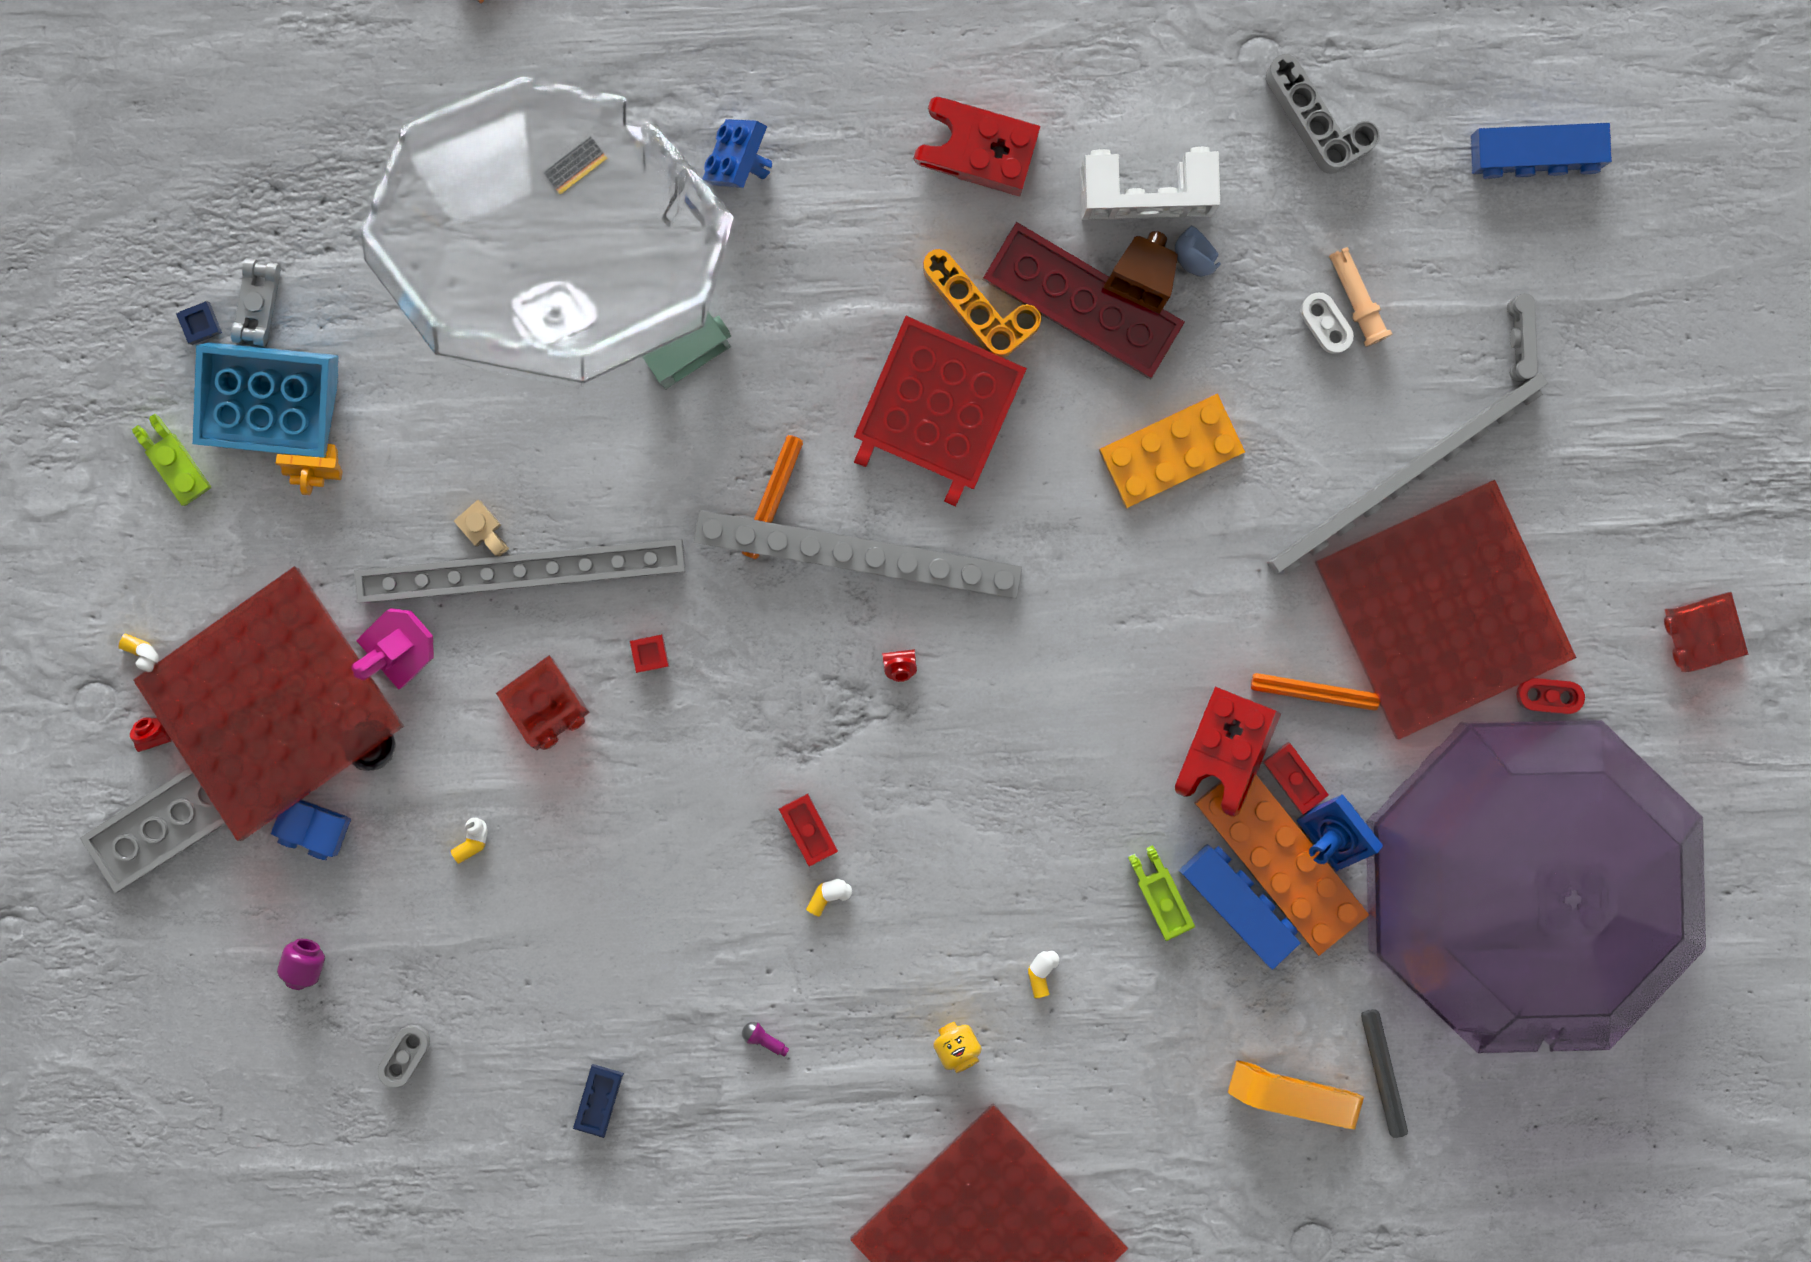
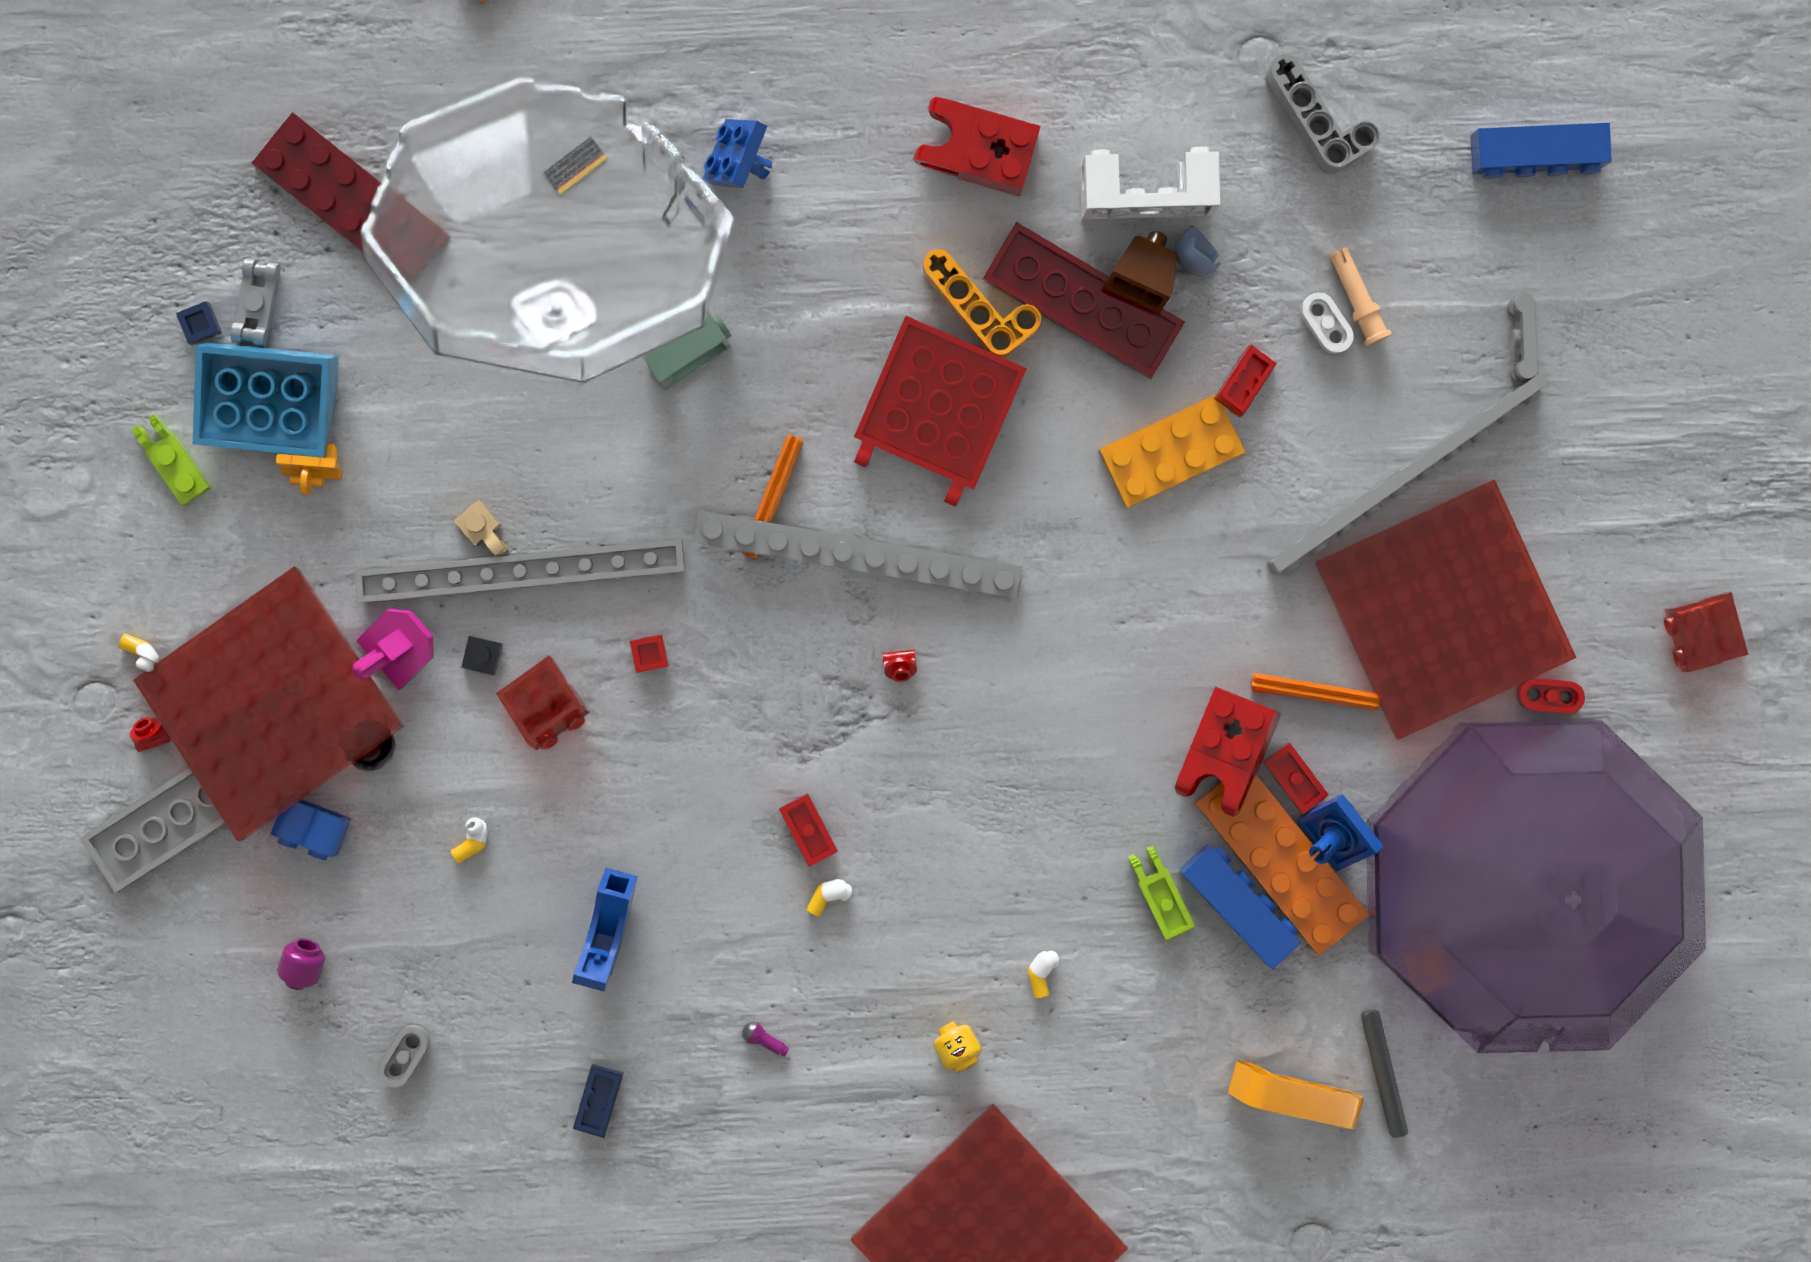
none -> dark red plate [252,112,448,288]
none -> black plate [461,636,503,675]
none -> blue arch [572,868,638,991]
none -> red plate [1214,344,1277,417]

